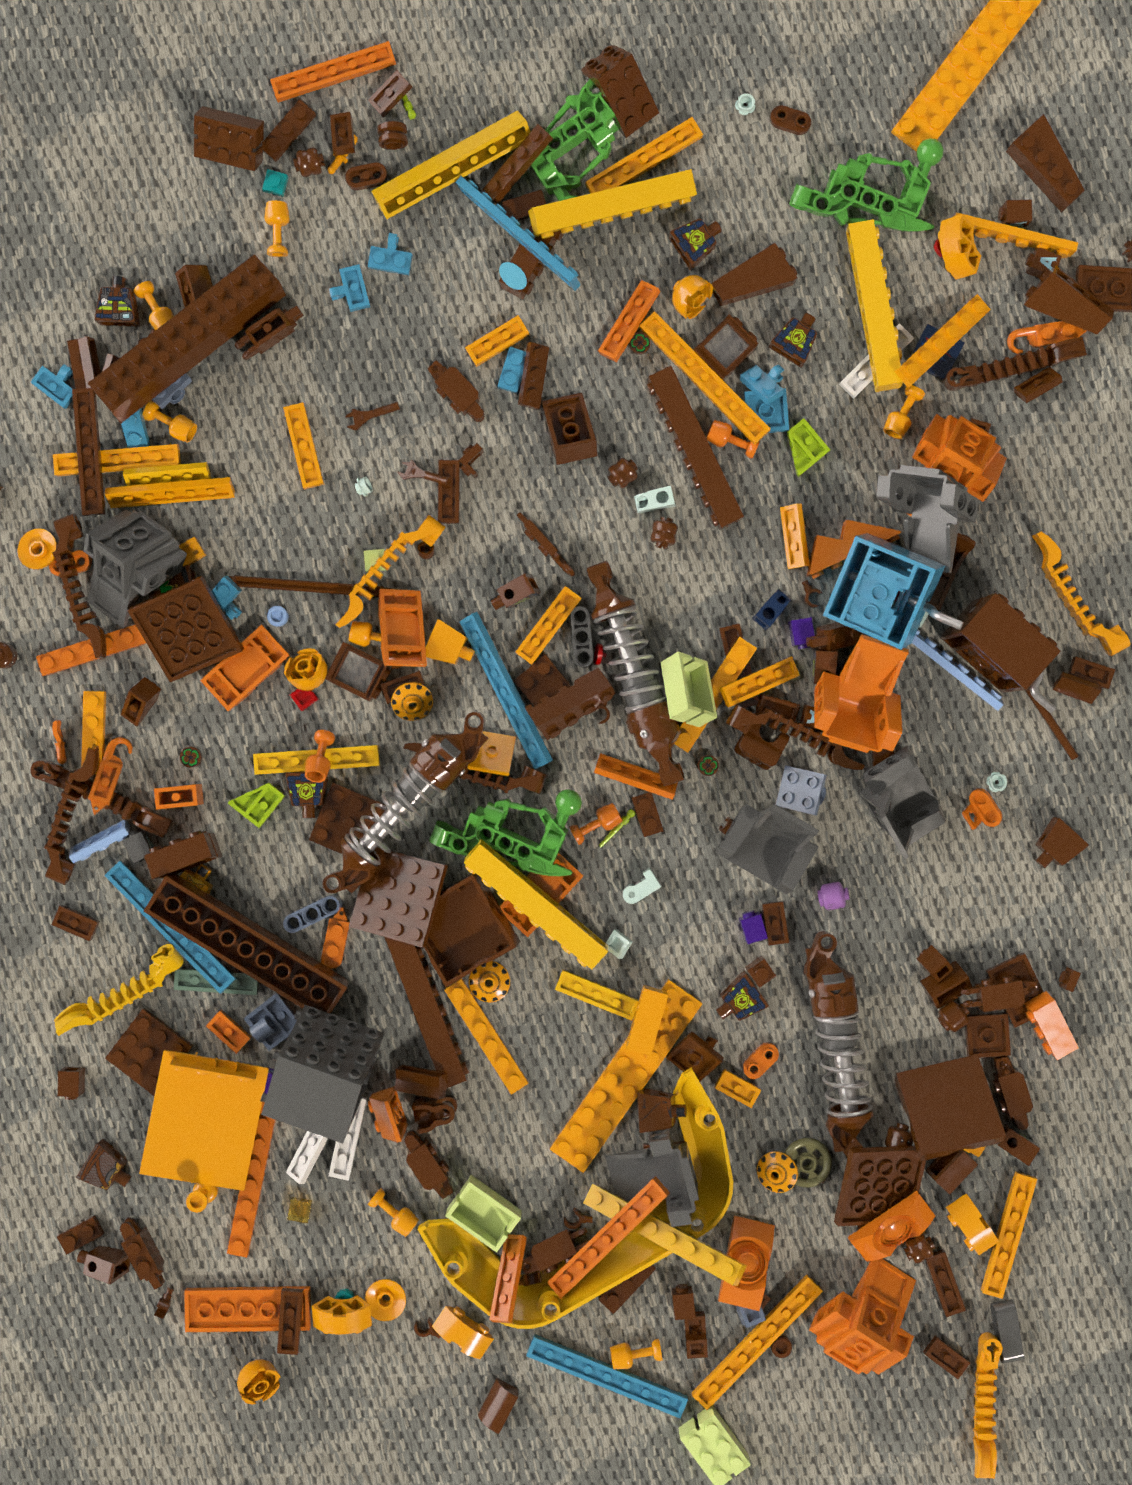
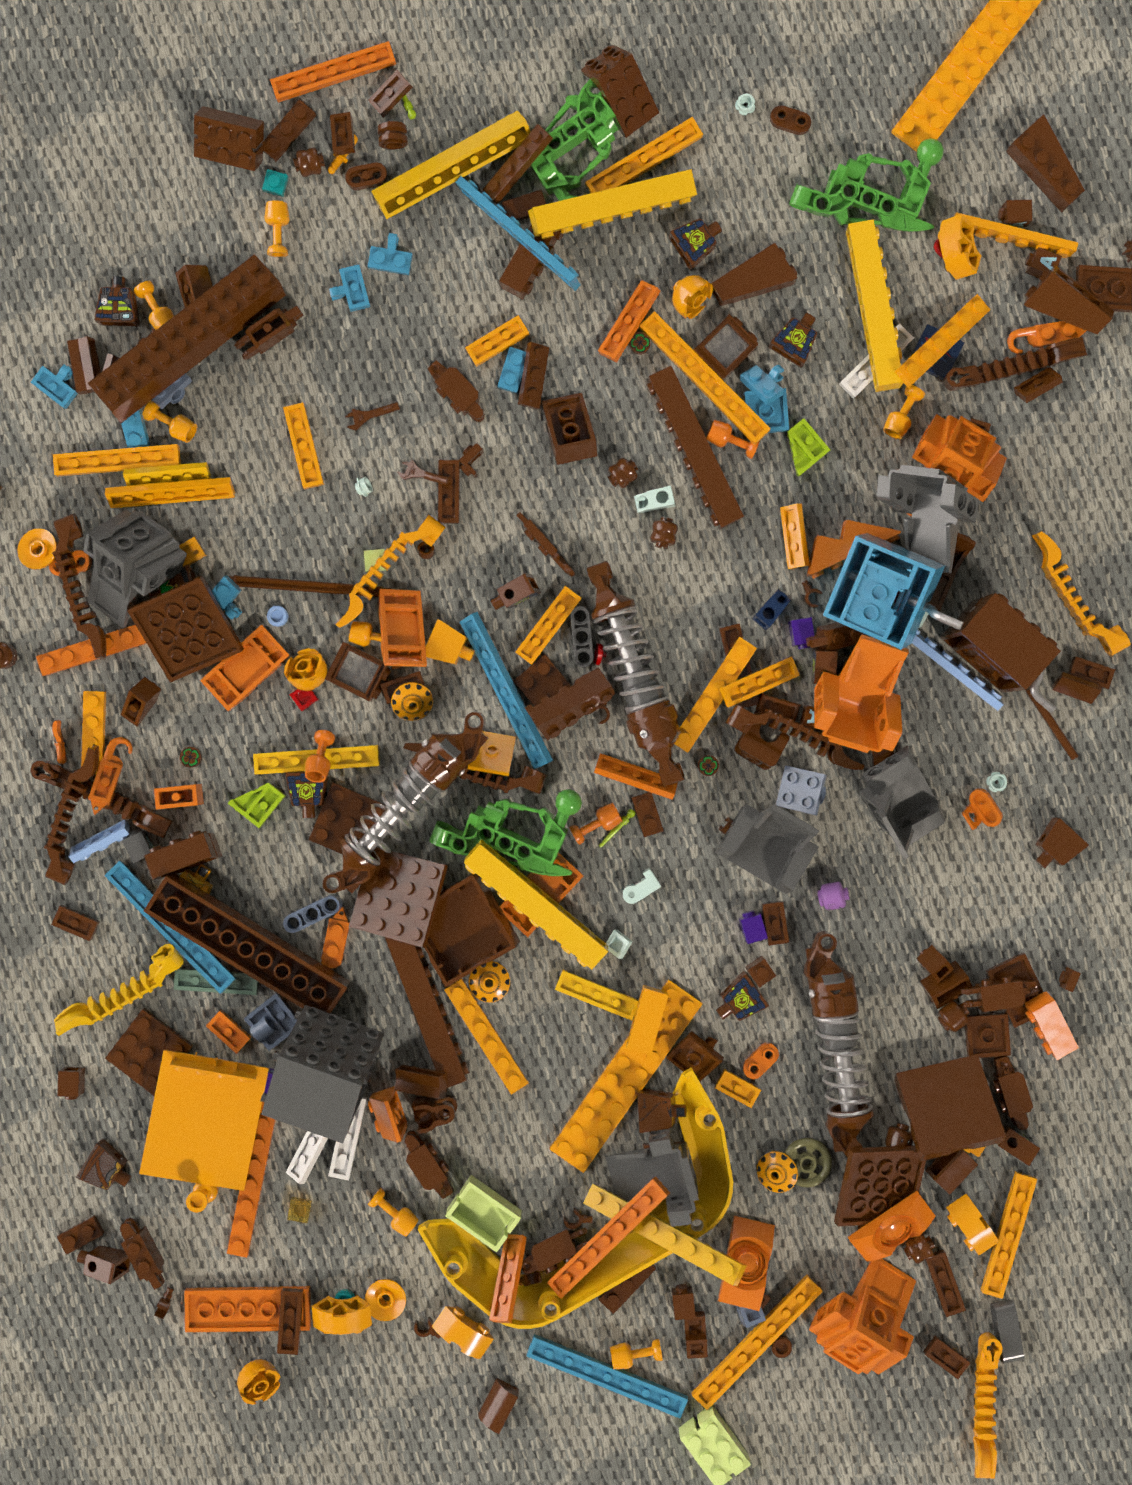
reddish brown plate [72,388,106,516] -> none
medium azure sticker [499,262,527,290] -> none
yellowish green piece [661,652,717,727] -> none

